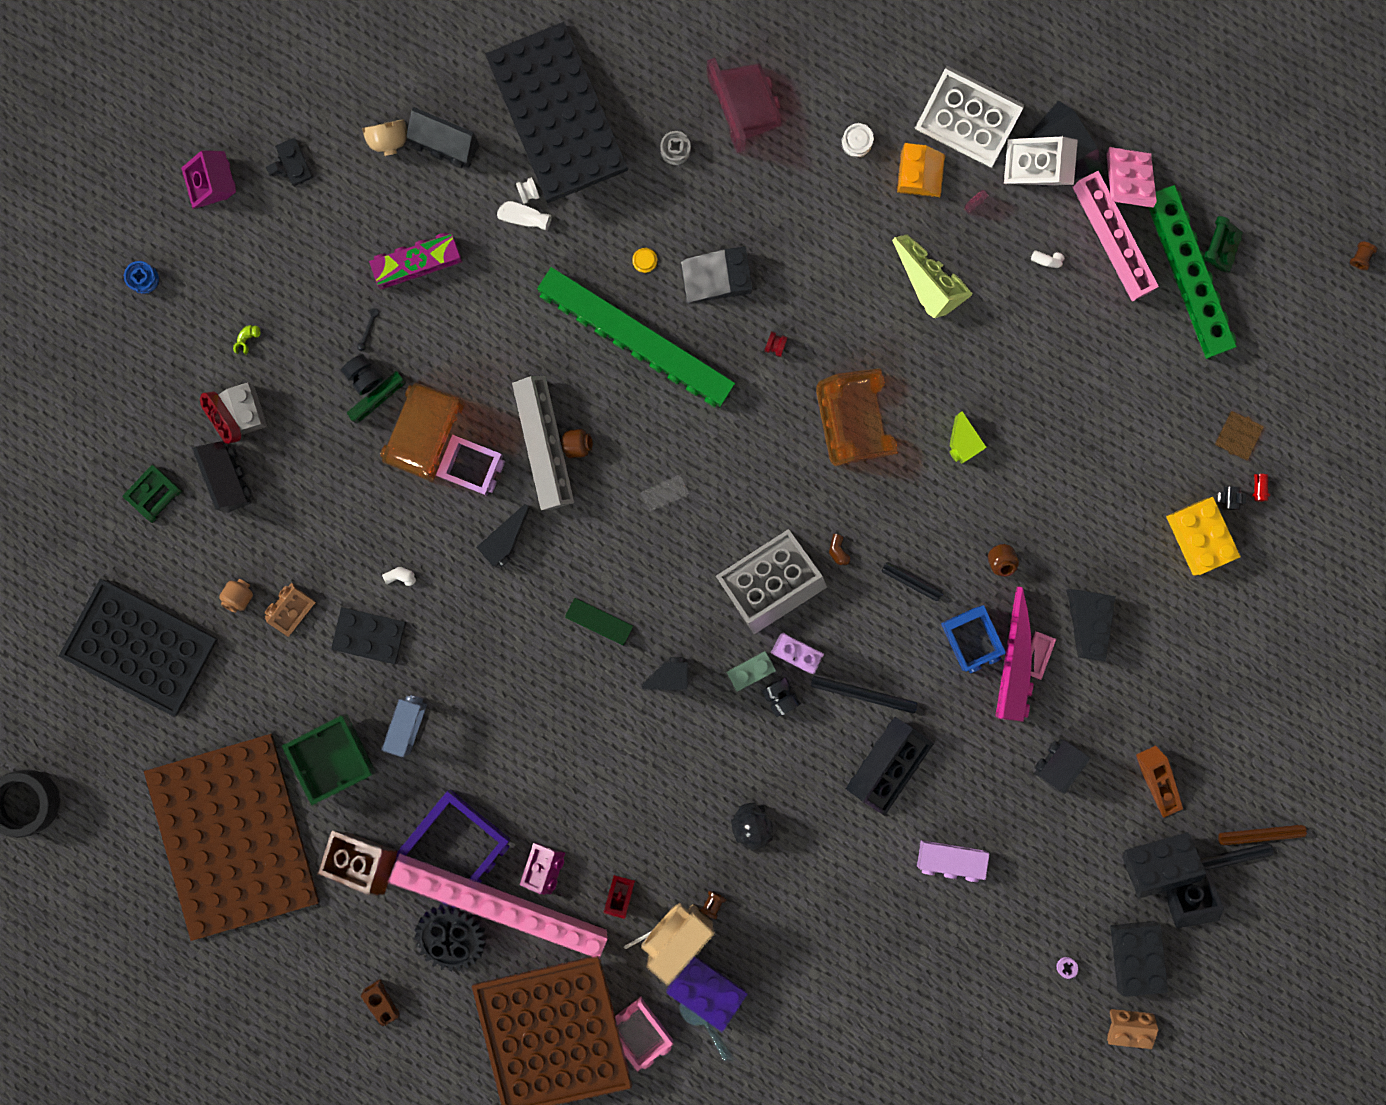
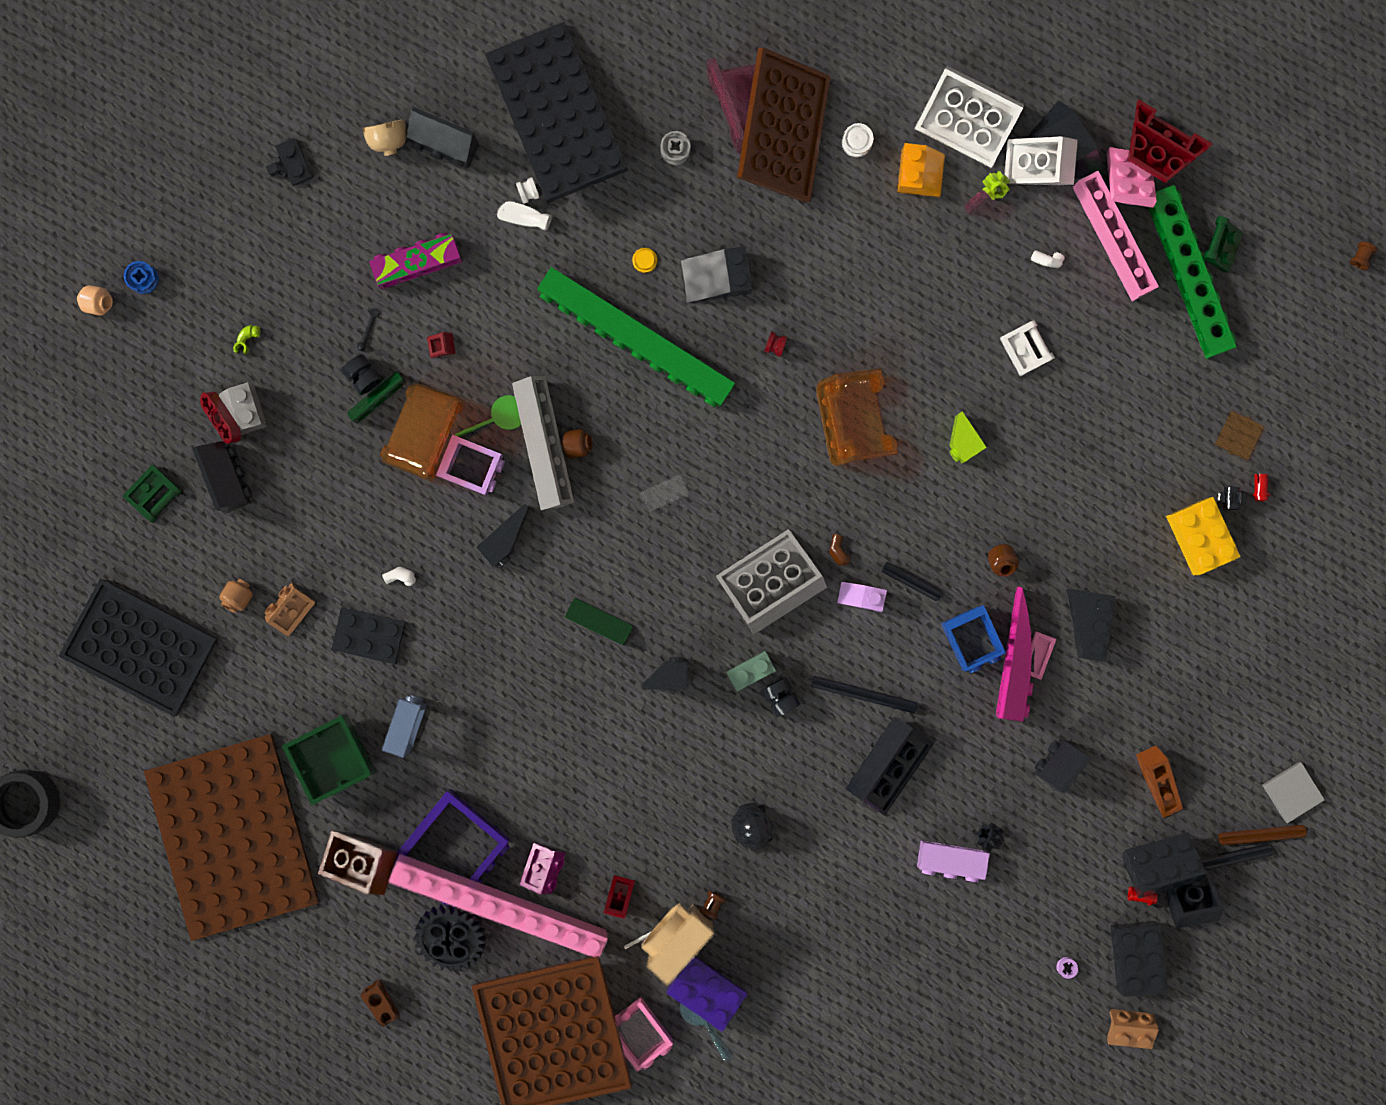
magenta slope [181,151,236,209] -> none
lavender window [771,634,823,674] -> none
yellowish green wedge [892,235,972,318] -> none
none -> light nougat head [77,285,113,315]
none -> dark red slope [427,332,456,358]
none -> bright green piece [455,395,521,437]
none -> reddish brown plate [737,47,831,203]
none -> lavender slope [837,582,887,612]
none -> black gear [976,822,1005,852]
none -> lime gear [982,171,1010,200]
none -> white plate [1000,320,1055,376]
none -> red pin [1127,886,1157,906]
none -> dark red wedge [1128,99,1213,183]
none -> light grey tile [1262,762,1324,823]

